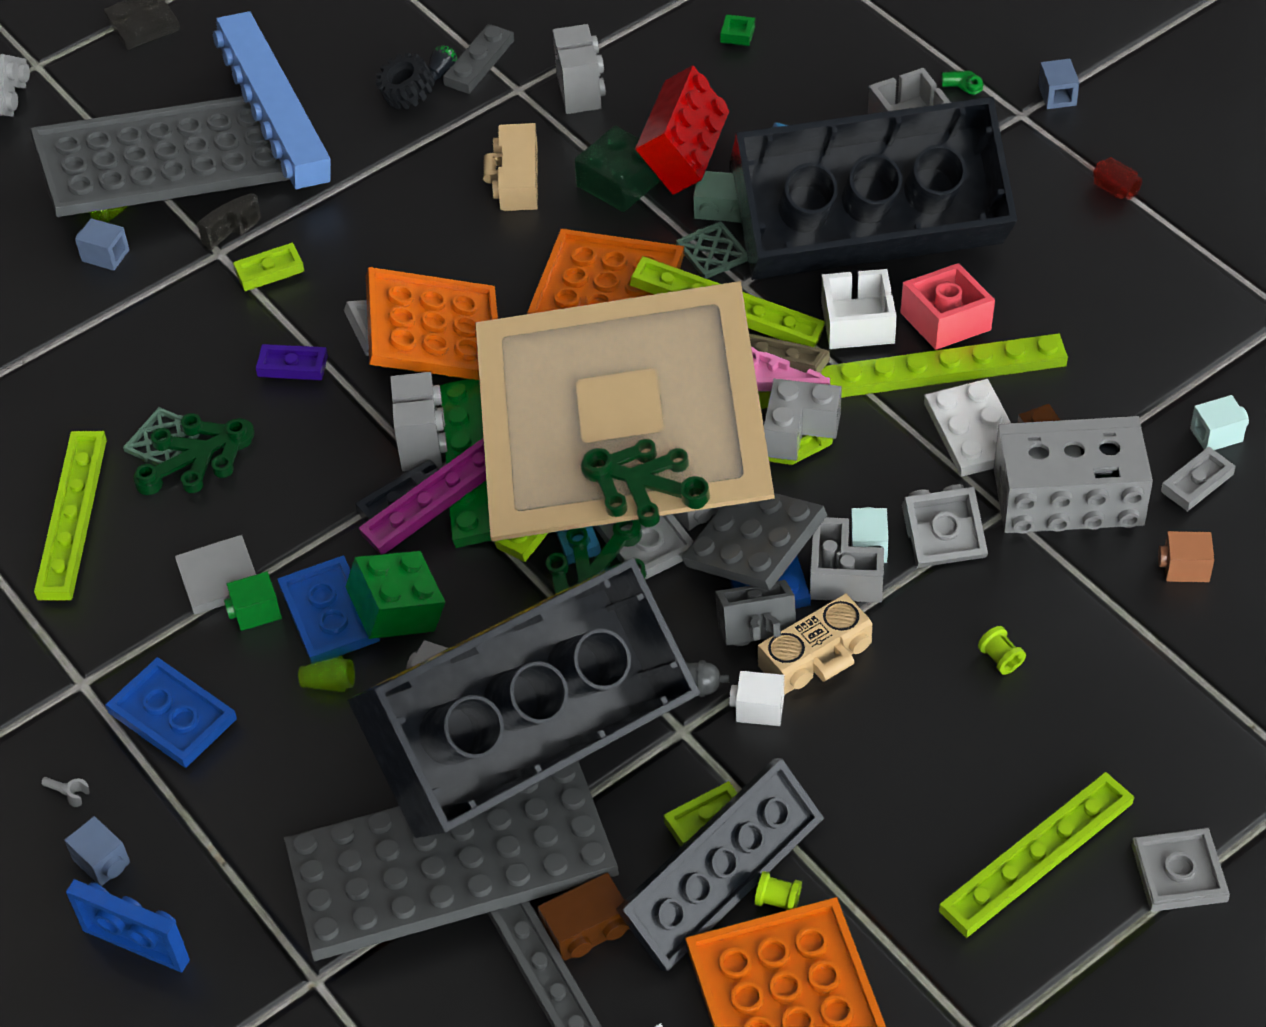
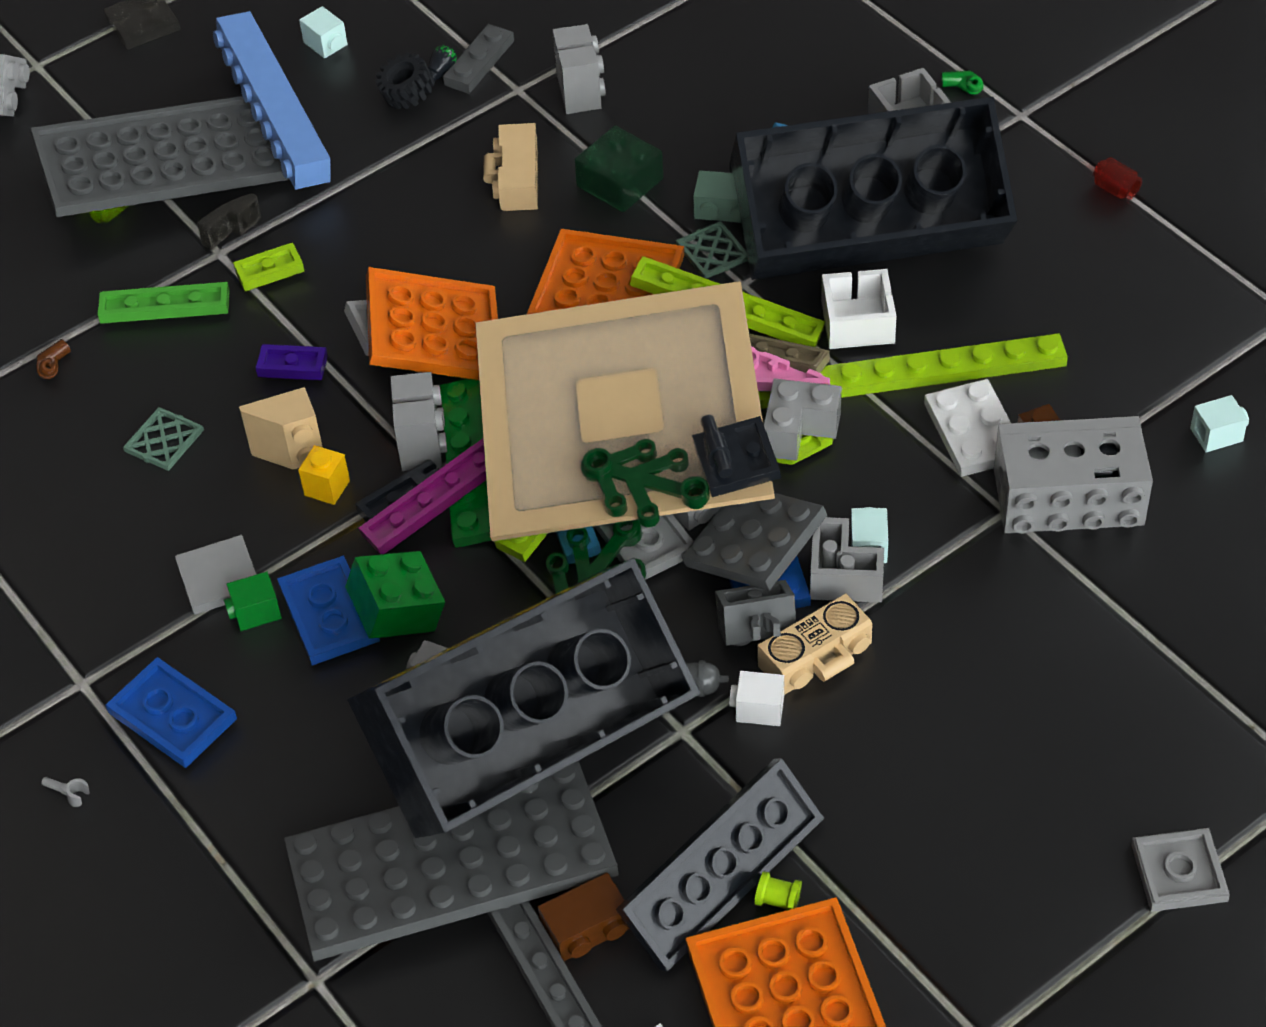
lime plate [34,431,107,600] -> none
sand blue brick [64,816,131,886] -> none
blue plate [66,879,190,973] -> none
sand blue brick [75,218,130,270] -> none
dark green plant [133,413,254,495] -> none
clear neon green cone [298,656,355,692] -> none
red brick [635,65,730,195] -> none
lime plate [663,781,737,847] -> none
green plate [720,14,755,46] -> none
coral brick [900,263,995,350] -> none
light grey plate [902,484,988,568] -> none
lime plate [939,772,1134,938] -> none
lime bush [978,626,1026,675] -> none
sand blue brick [1038,58,1080,109] -> none
nougat brick [1158,531,1214,582] -> none
light grey plate [1161,447,1236,512] -> none
none -> reddish brown arm [36,339,71,379]
none -> bright green plate [98,282,230,324]
none -> tan slope [239,387,323,469]
none -> yellow brick [298,445,350,505]
none -> light aqua brick [299,6,348,58]
none -> black plate [692,414,781,497]

